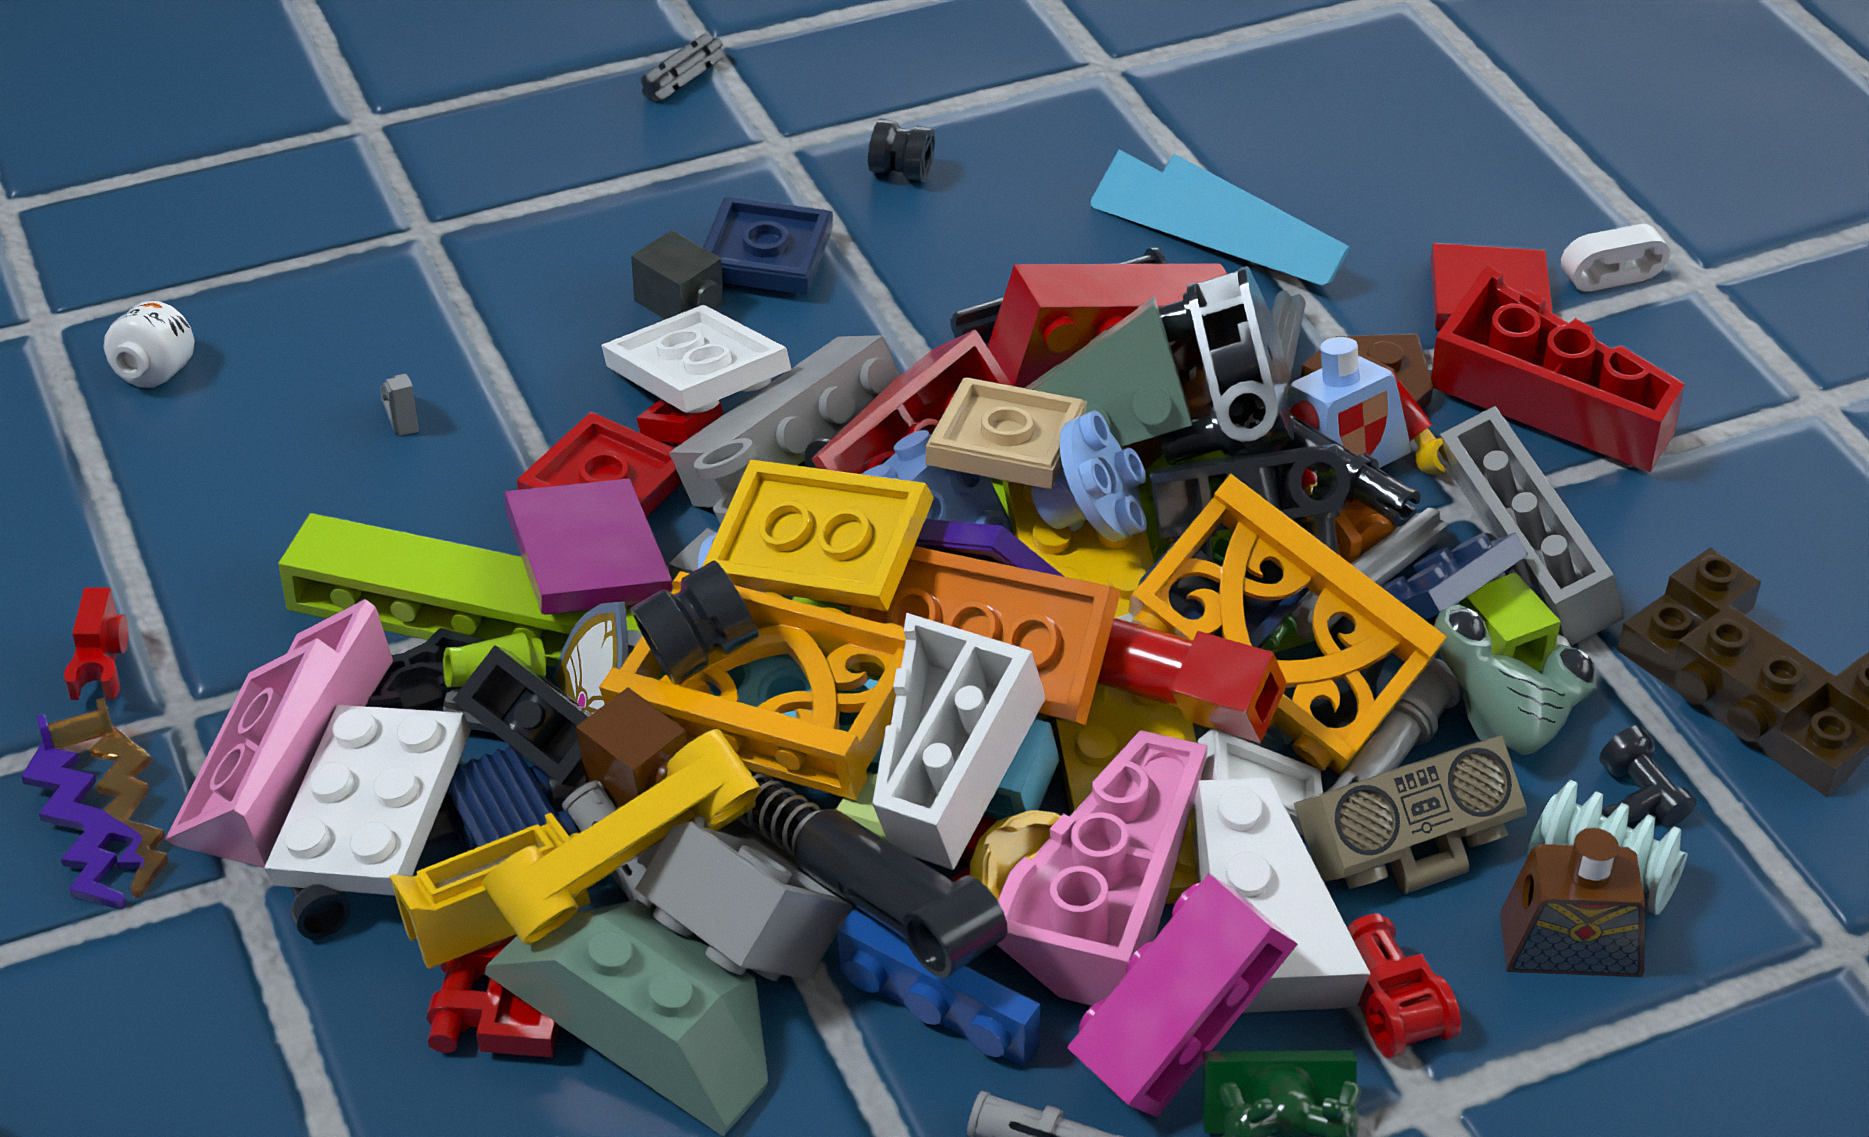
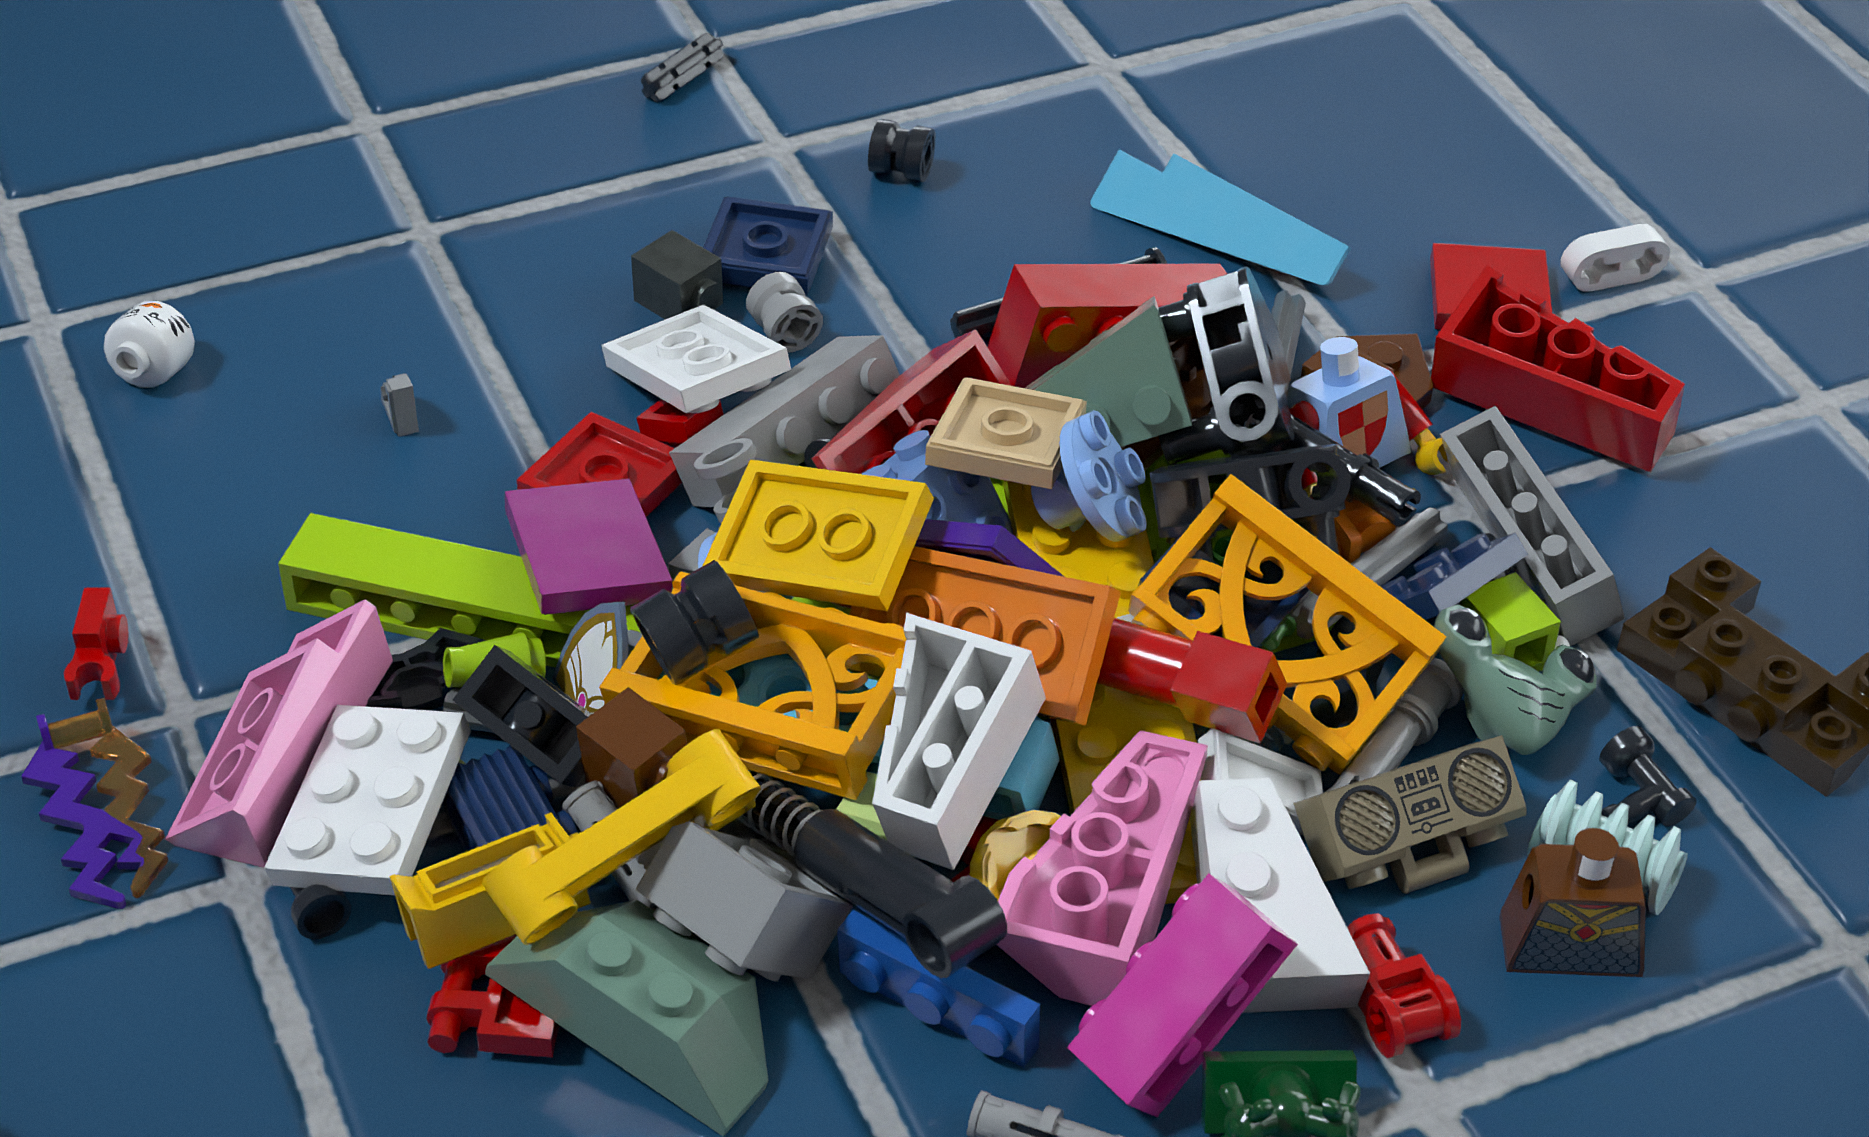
none -> light grey wheel [746,272,823,352]

